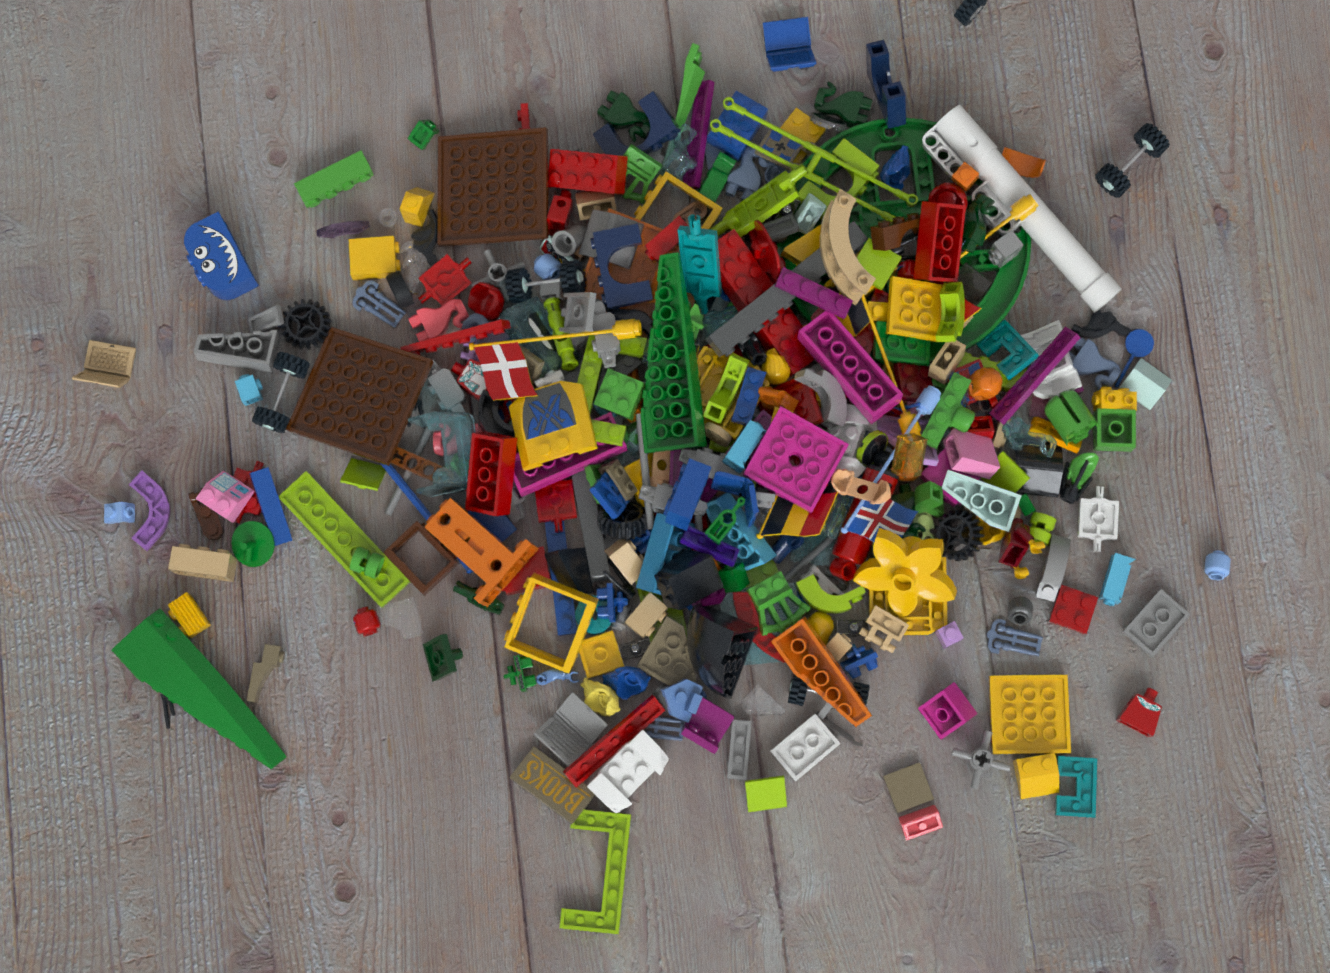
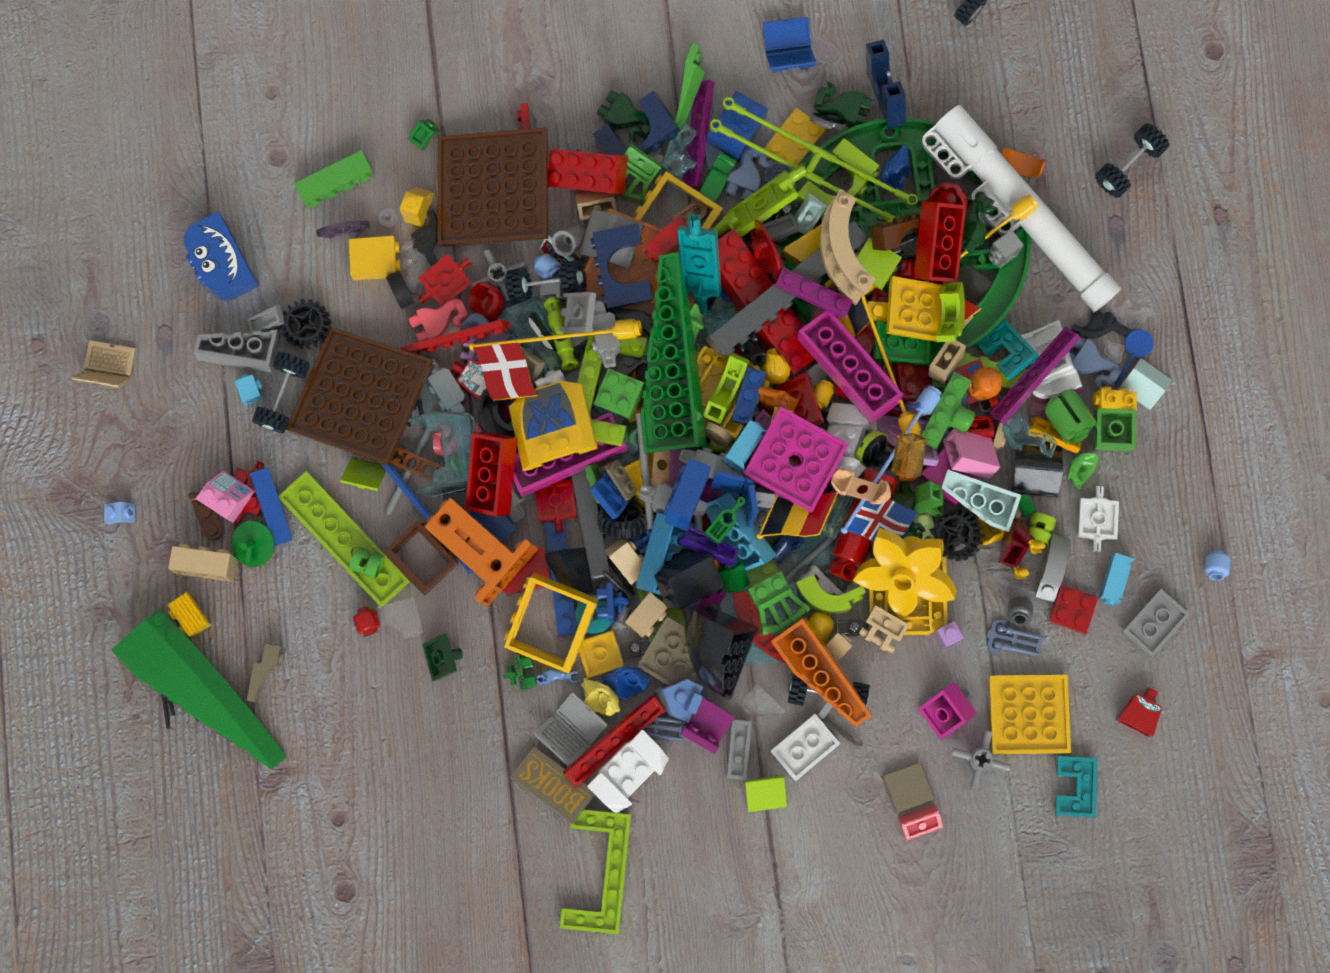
medium lavender plate [129,470,170,551] -> none
sand blue piece [352,280,406,328] -> none
dark green hinge [453,580,505,616] -> none
red torso [547,190,572,236] -> none
dark tan flag [755,129,816,172] -> none
light grey arch [794,368,847,430] -> none
blue hips [840,644,878,679] -> none
orange brick [952,161,979,192] -> none
lime piece [981,451,1030,493] -> none
yellow slope [1013,753,1059,799] -> none
black plant [1059,460,1093,504] -> none

